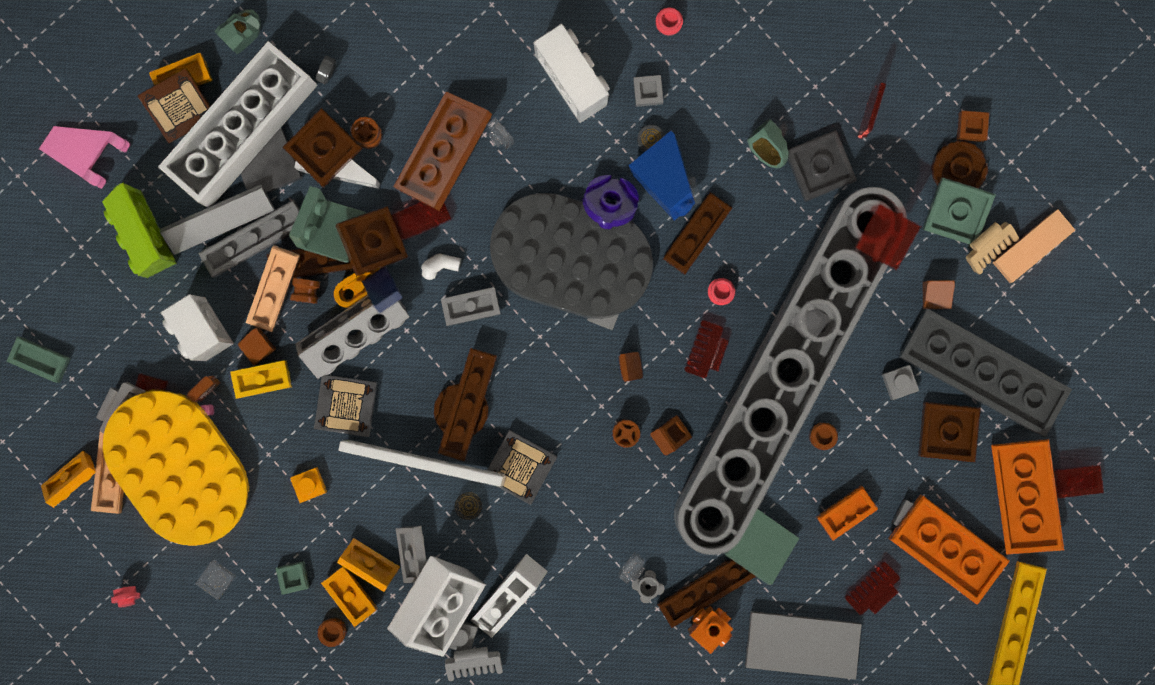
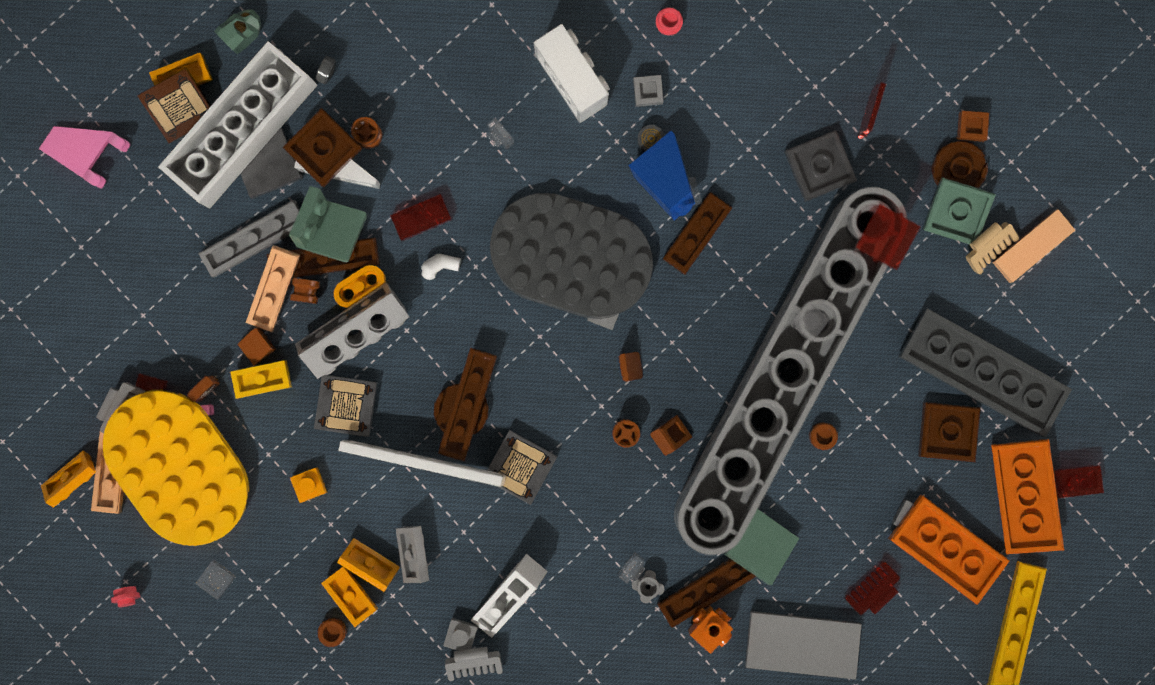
sand green tile [6,336,71,383] -> none
lime slope [102,183,177,278] -> none
light grey tile [160,184,274,255] -> none
white brick [161,295,234,361] -> none
sand green tile [276,561,310,595] -> none
reddish brown tile [335,206,408,277] -> none
dark blue tile [362,266,403,313] -> none
white brick [388,556,486,657] -> none
dark orange plate [393,92,493,211] -> none
light grey plate [441,287,501,326] -> none
clear smoke tile [455,492,483,520] -> none
dark purple plate [583,175,639,229] -> none
clear red piece [684,320,729,378] -> none
coral plate [708,278,735,305] -> none
sand green rock [747,119,789,168] -> none
orange plate [816,486,878,541] -> none
light grey plate [882,365,919,400] -> none
slope [923,280,955,309] -> none

